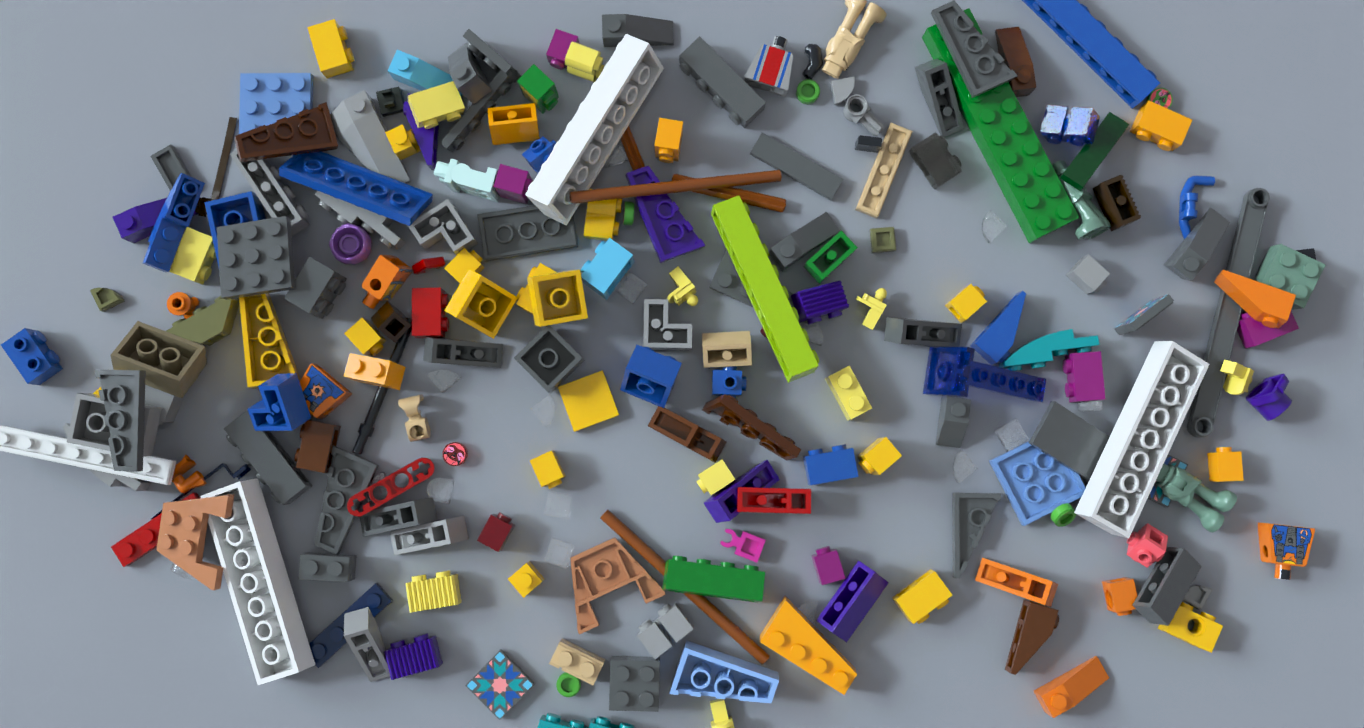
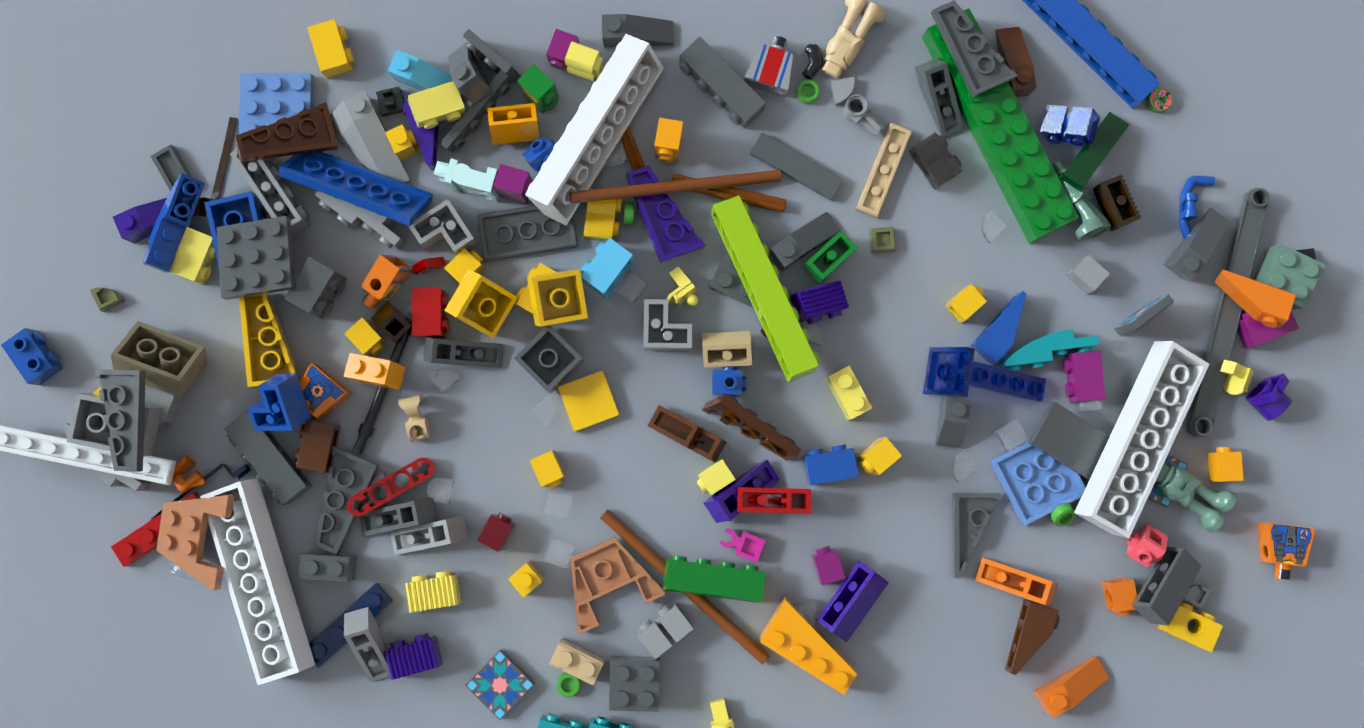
olive slope [166,296,240,346] -> none
orange brick [167,292,200,319] -> none
medium lavender hair [329,223,372,265] -> none
tile [443,442,468,466] -> none
blue brick [620,345,682,408] -> none
light blue wedge [669,640,779,703] -> none
black tile [855,135,882,153] -> none
light yellow piece [856,288,887,330] -> none
dark grey slope [884,317,962,347] -> none
yellow brick [892,569,952,624] -> none
light orange brick [1130,101,1192,151] -> none

